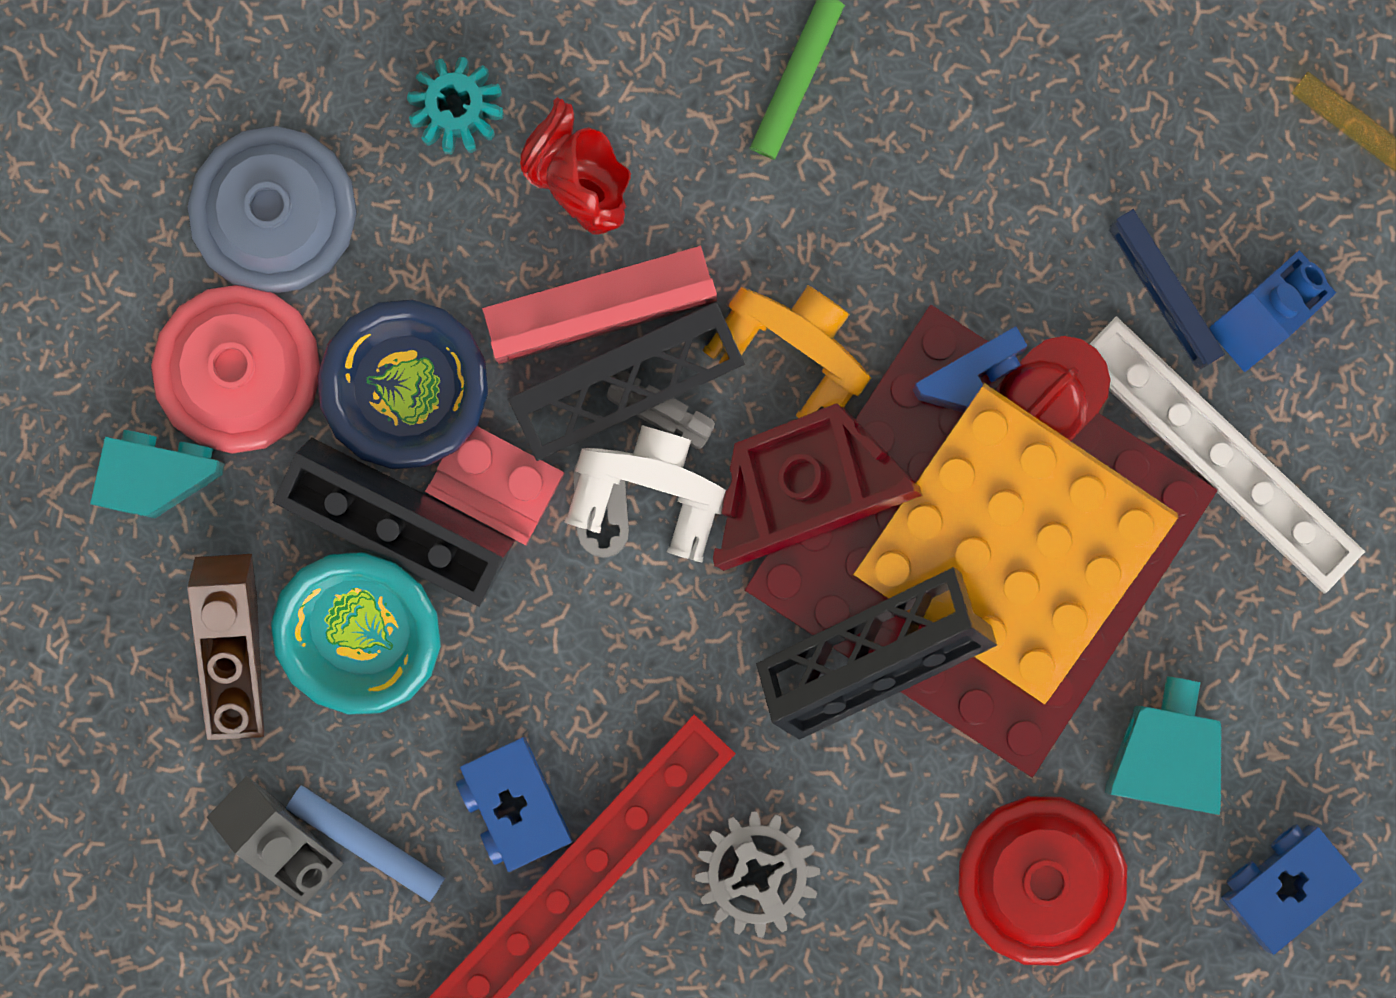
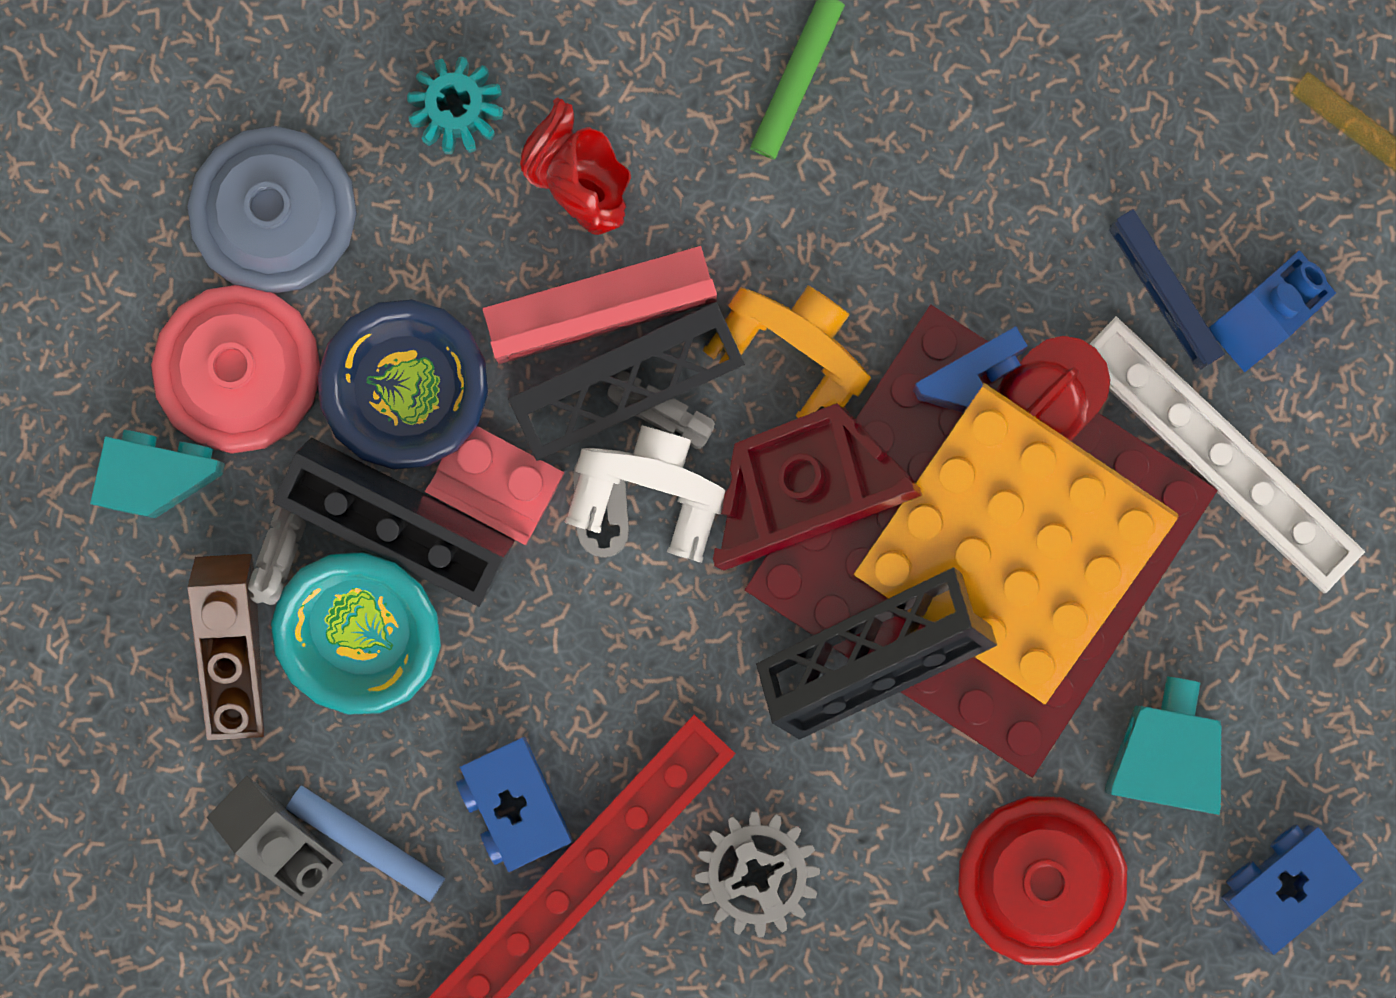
none -> light grey axle [248,507,306,605]

